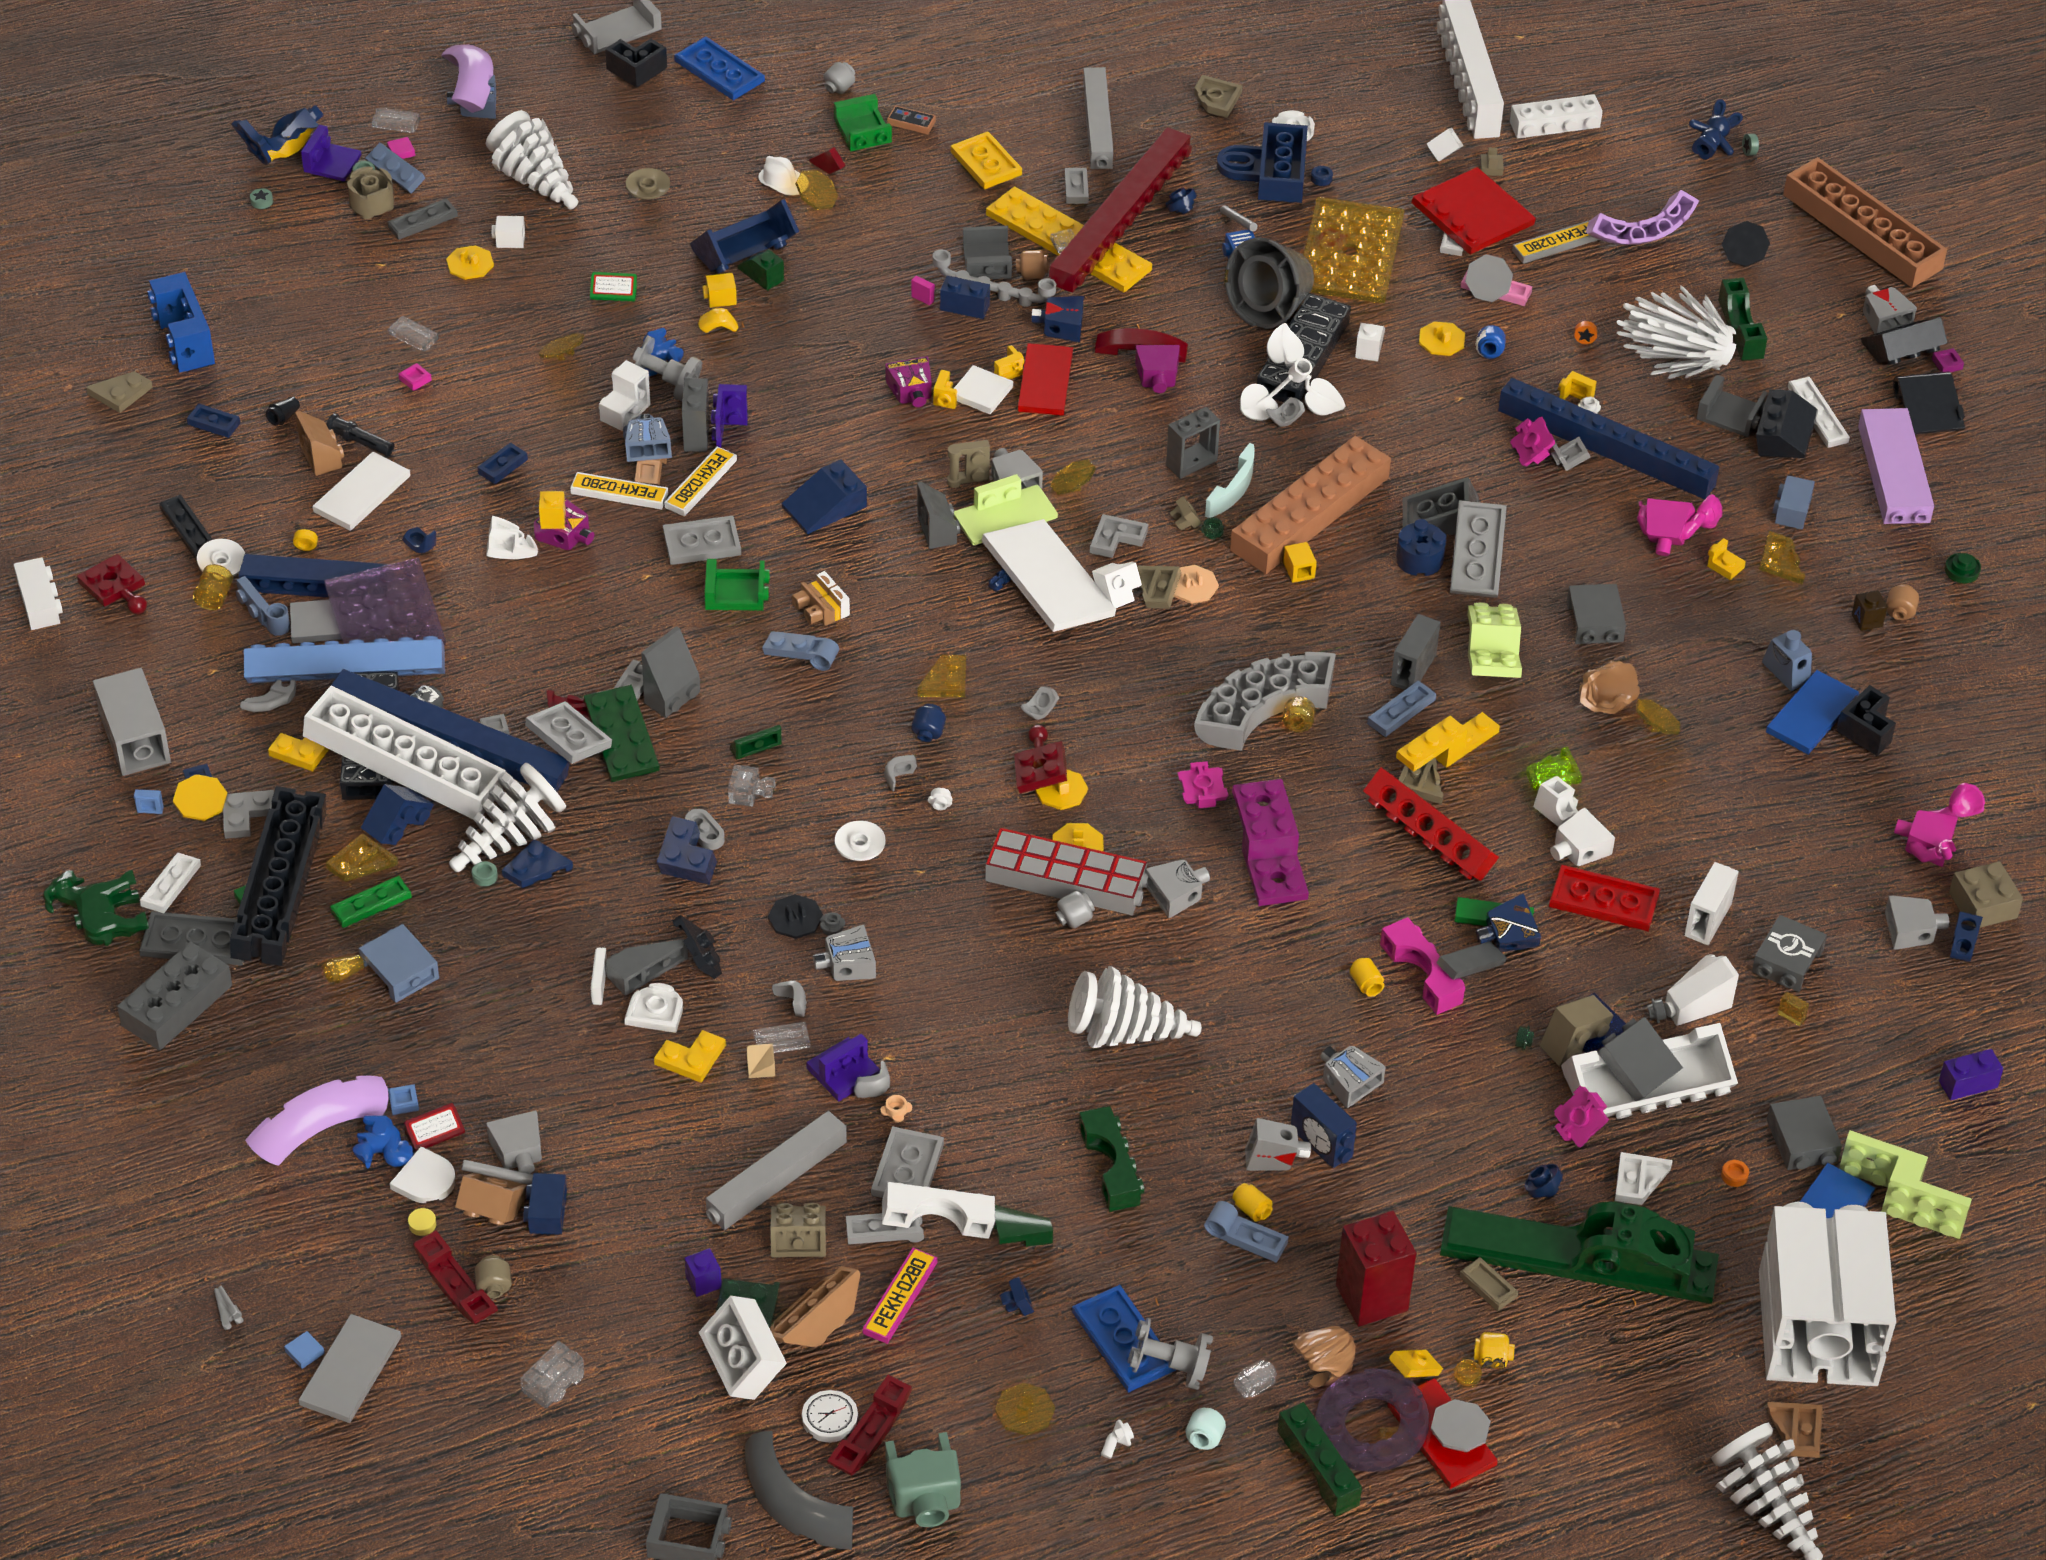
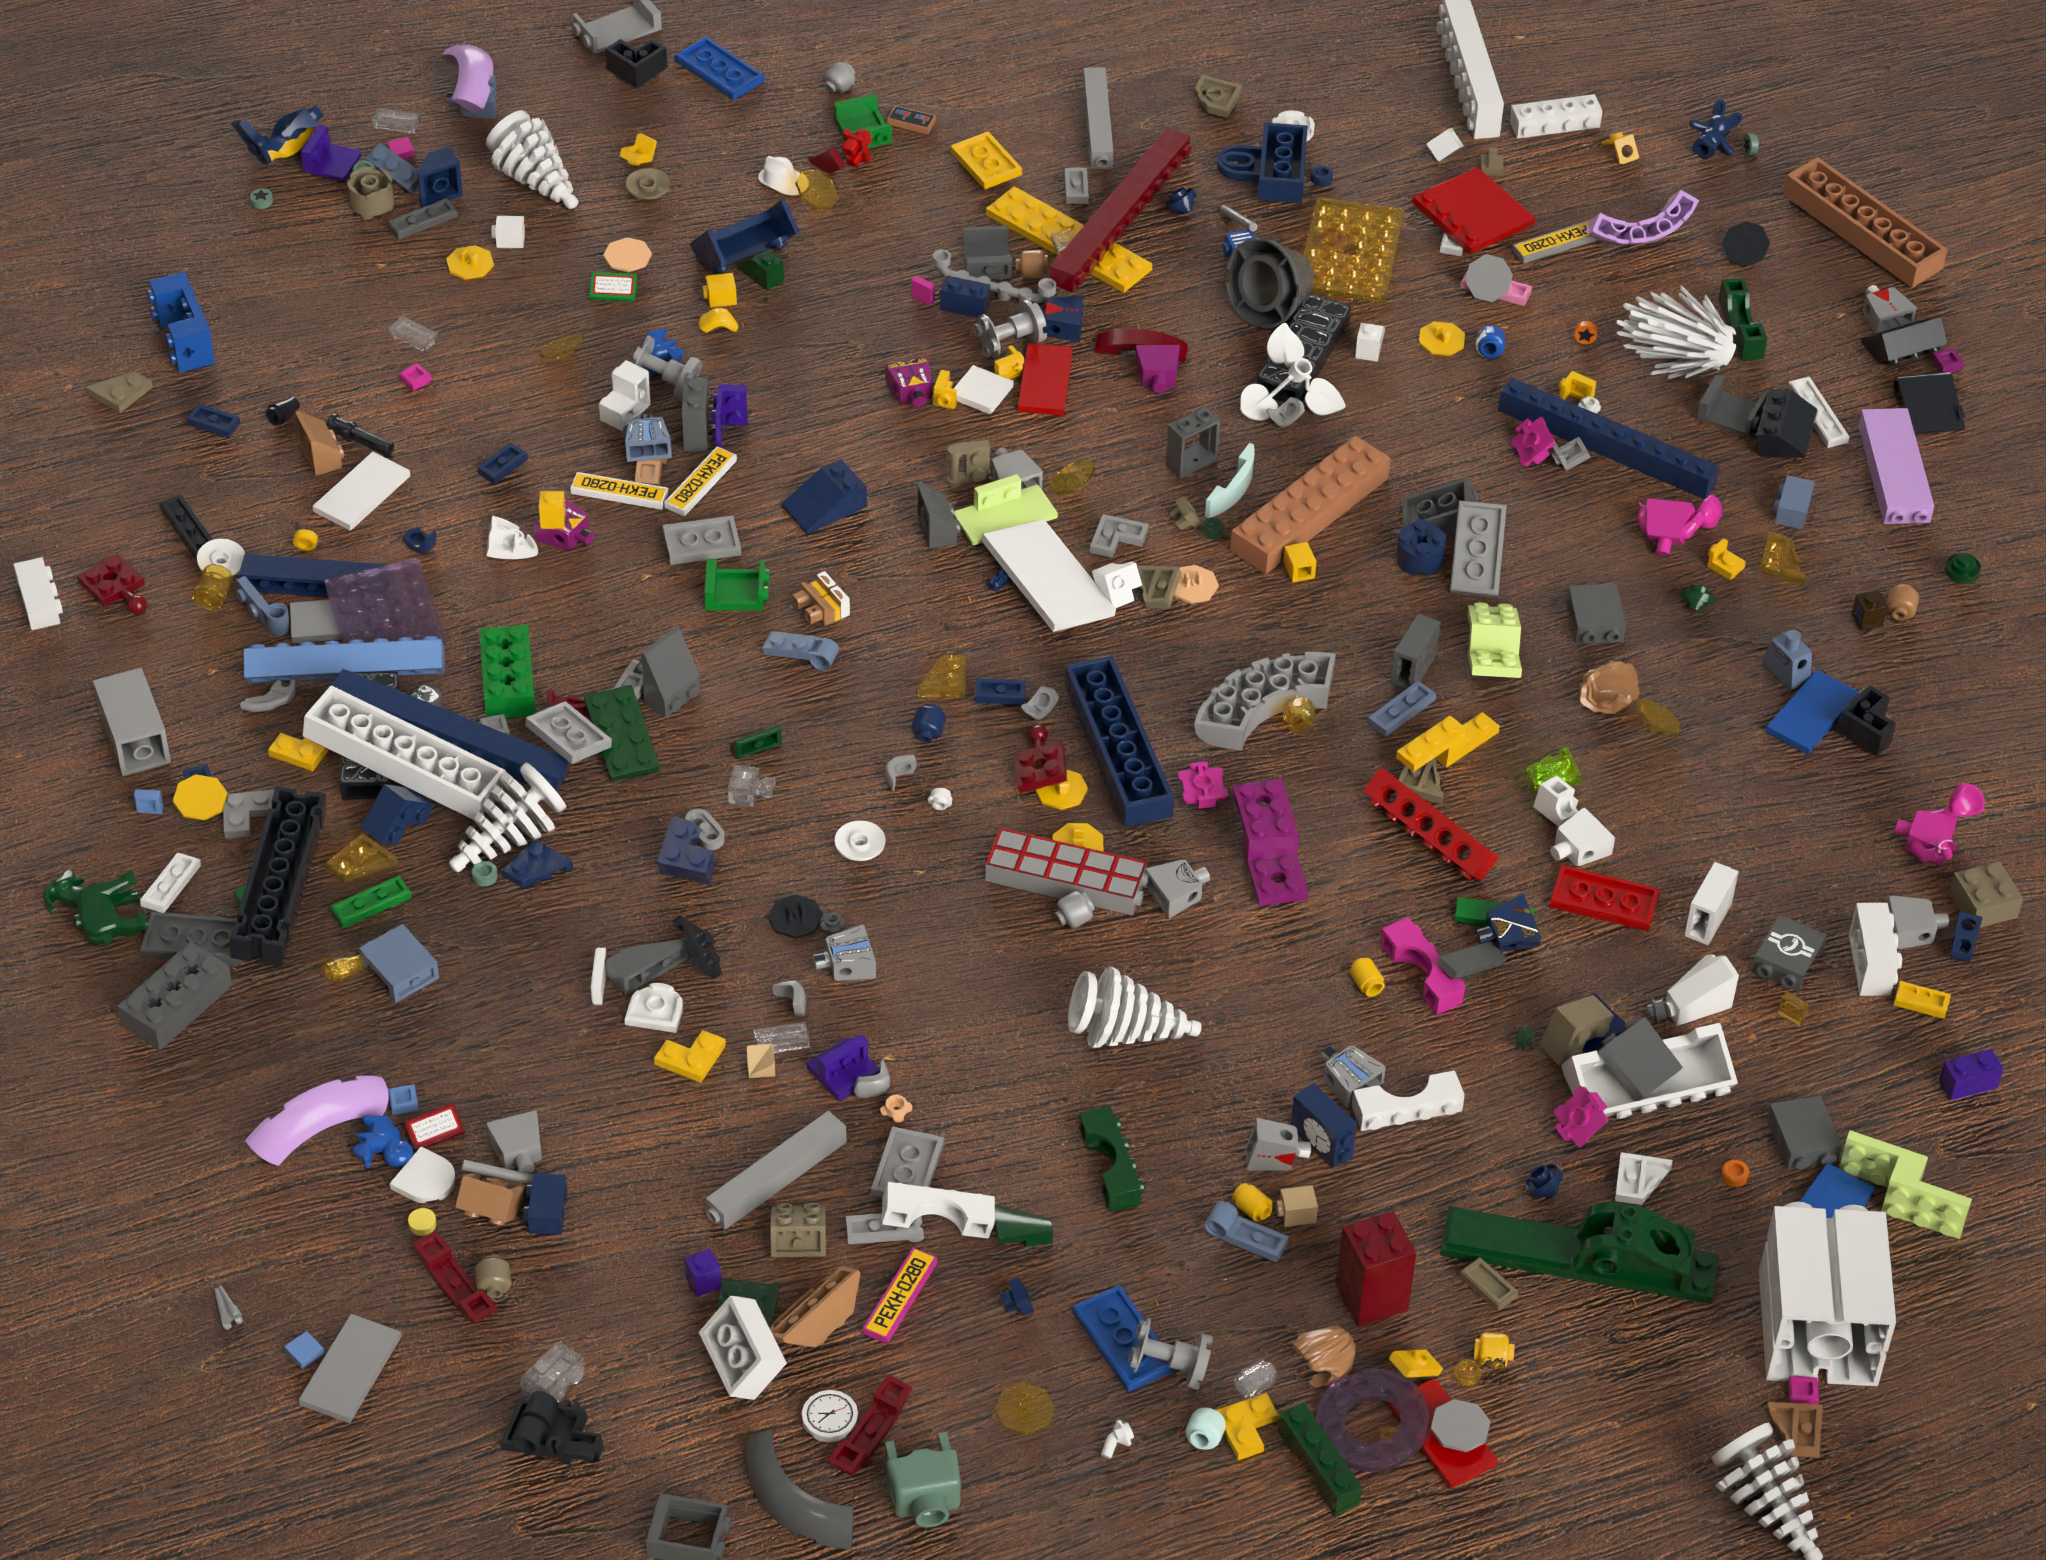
none -> dark blue slope [417,146,463,208]
none -> green brick [479,625,536,718]
none -> black plate [500,1391,604,1465]
none -> light nougat piece [603,238,652,272]
none -> yellow bracket [620,133,657,166]
none -> red hips [841,129,872,168]
none -> light grey piece [973,298,1047,359]
none -> dark blue plate [975,678,1026,705]
none -> dark blue brick [1065,656,1174,827]
none -> yellow plate [1216,1393,1278,1460]
none -> tan brick [1276,1185,1318,1227]
none -> white arch [1351,1070,1465,1131]
none -> yellow bracket [1601,132,1639,164]
none -> dark green plate [1679,583,1716,611]
none -> dark pink tile [1788,1376,1819,1404]
none -> white brick [1849,903,1902,996]
none -> yellow plate [1893,981,1951,1019]

